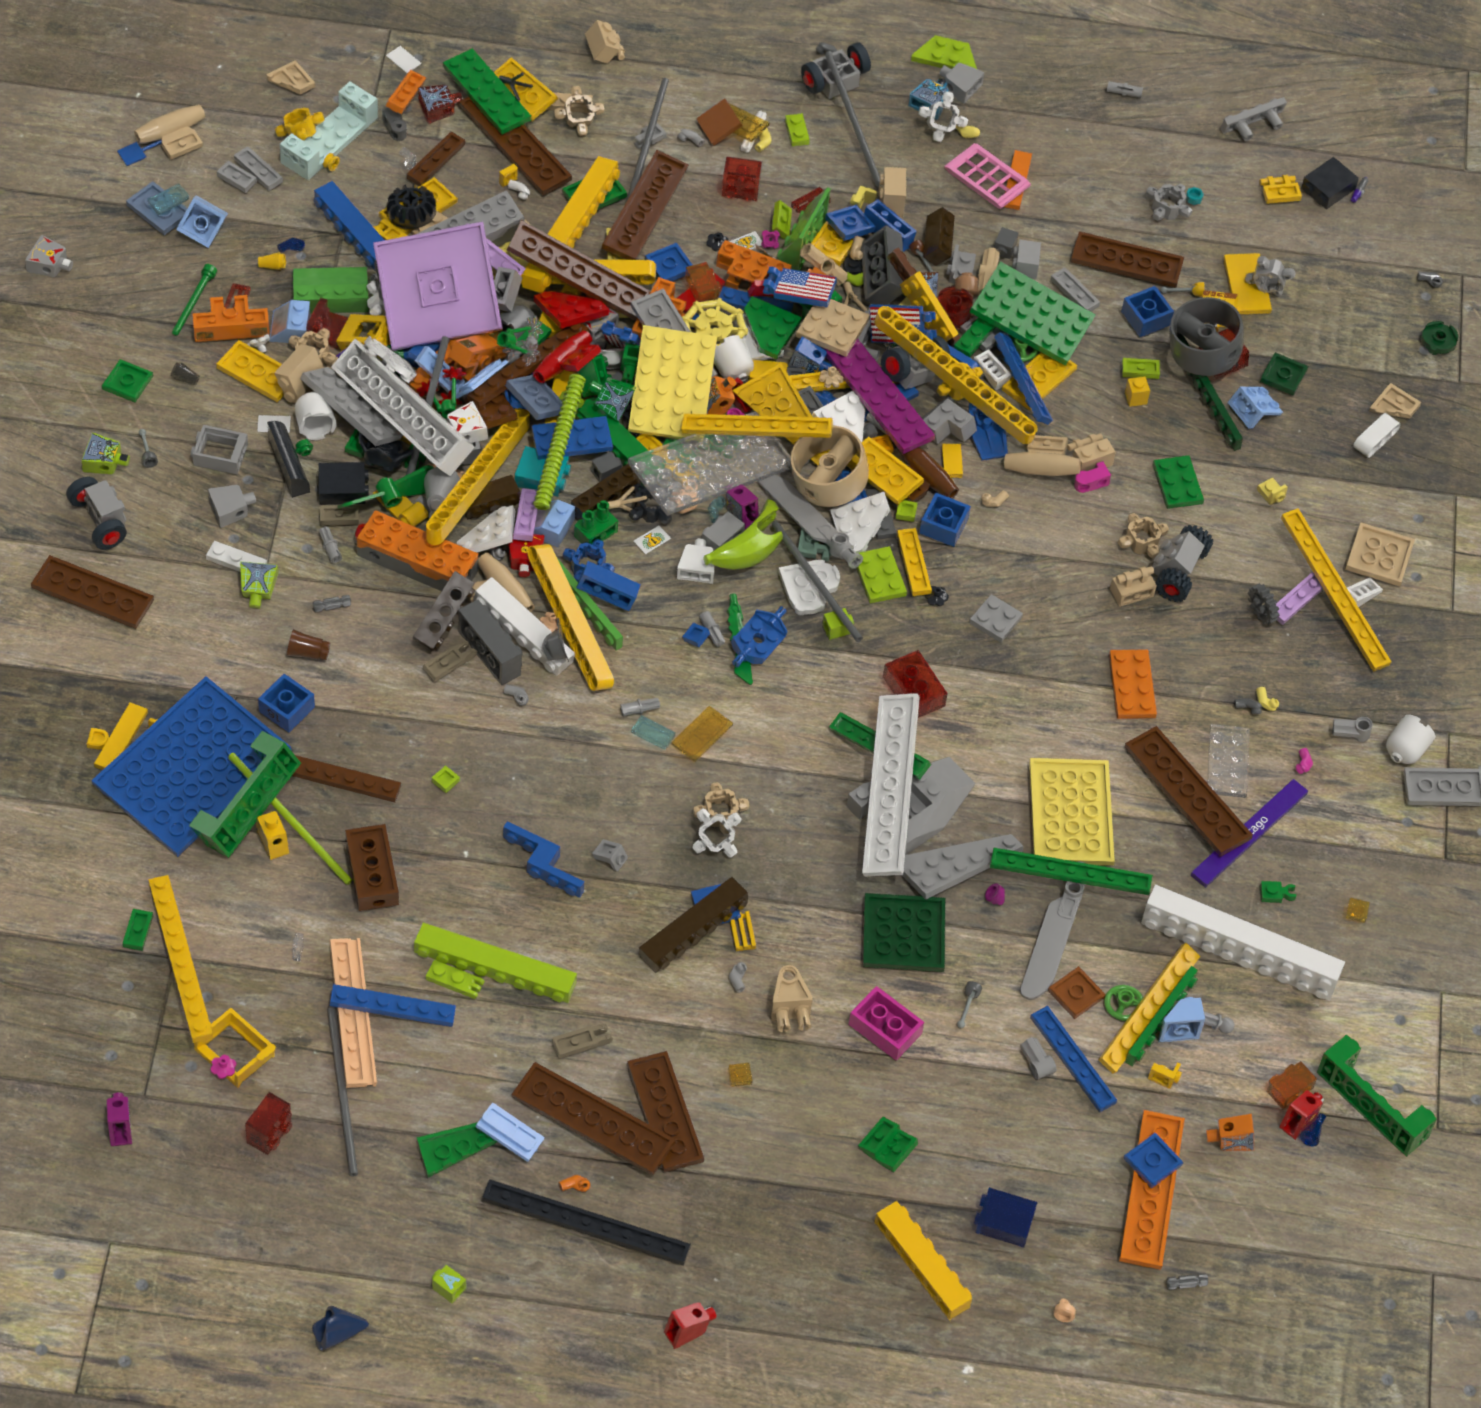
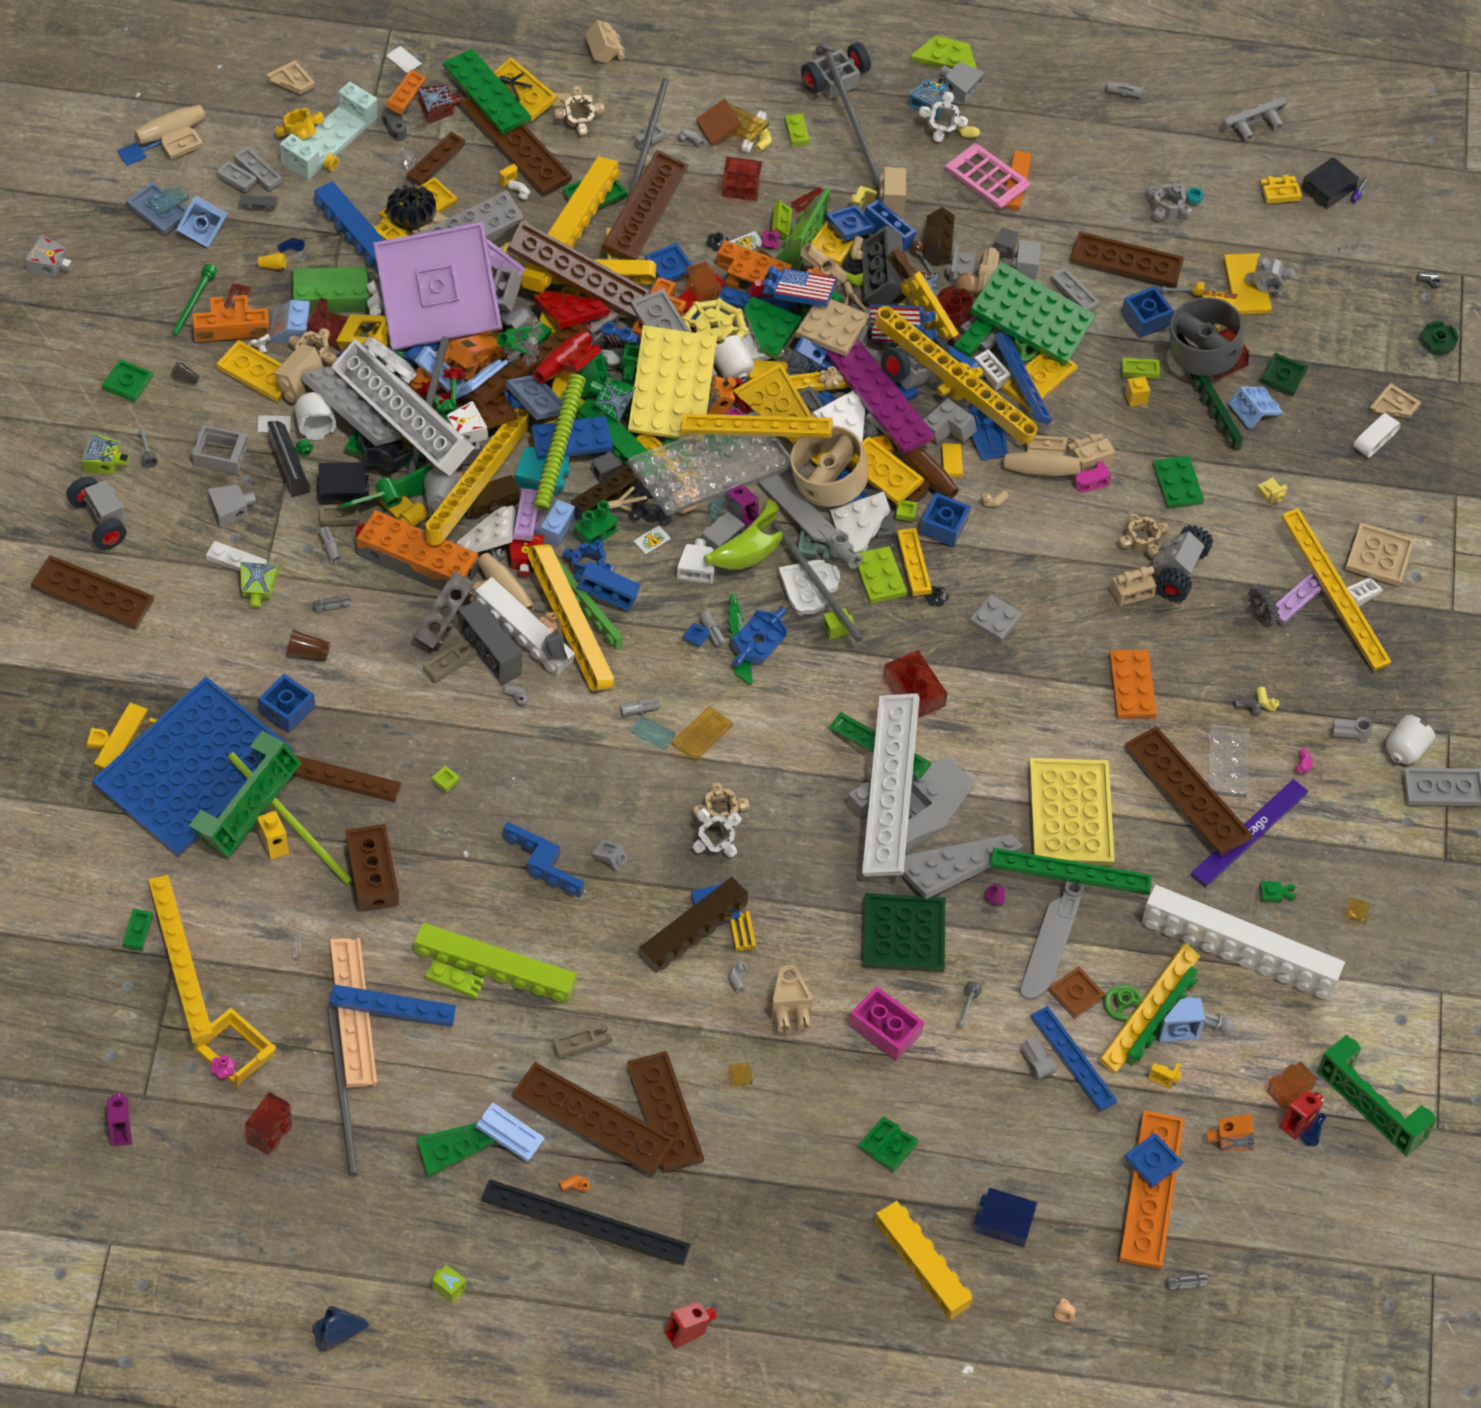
none -> dark grey plate [240,195,278,209]

